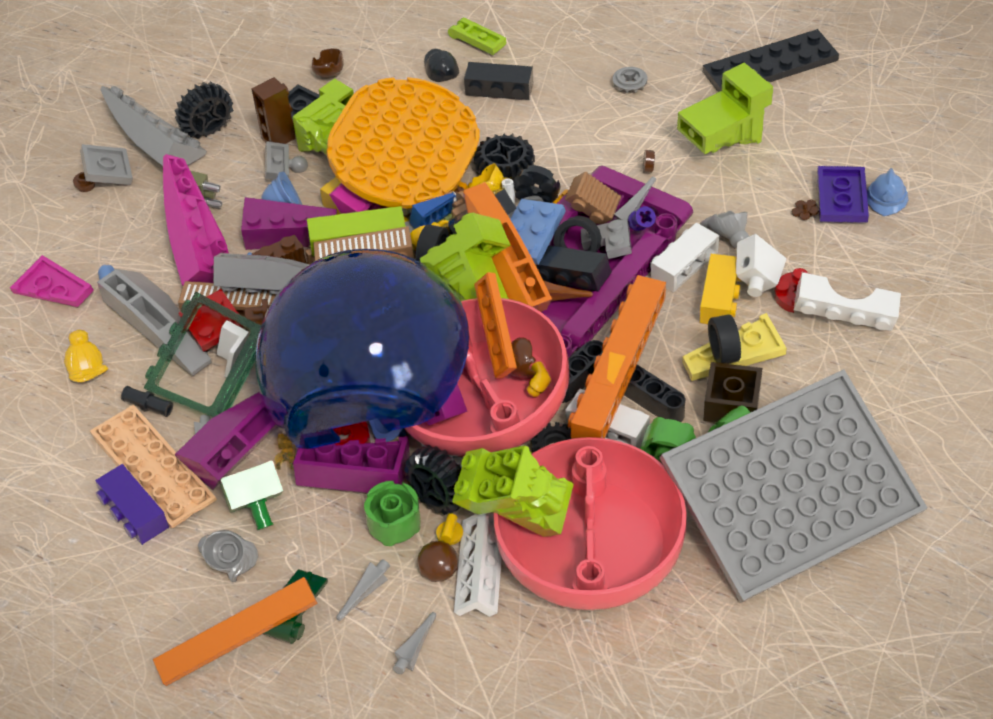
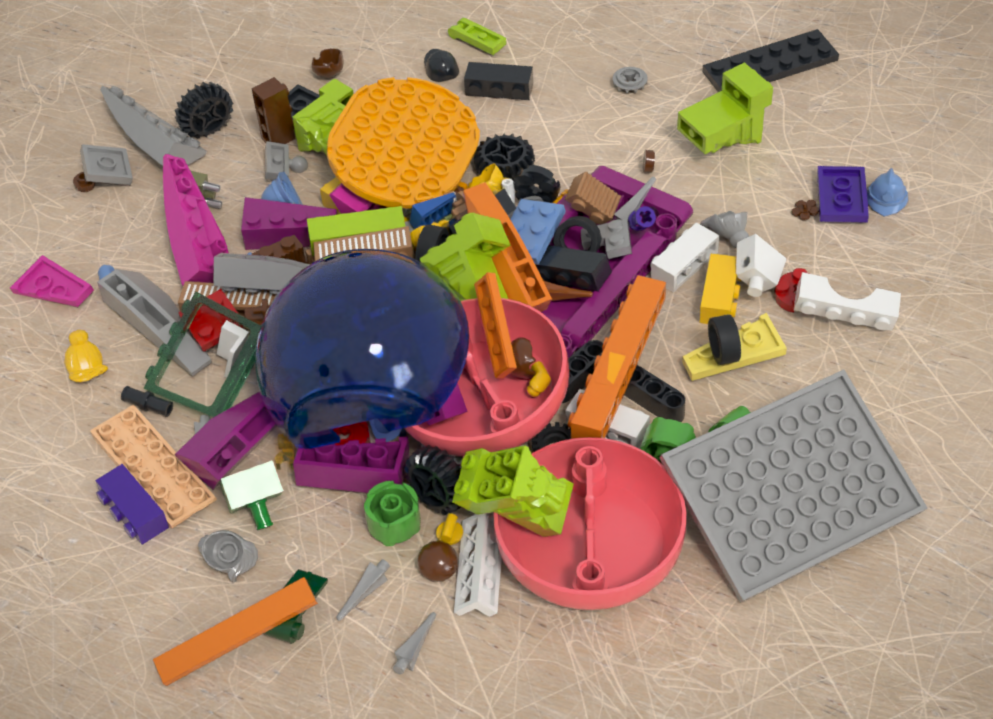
dark brown brick [703,362,763,423] -> none

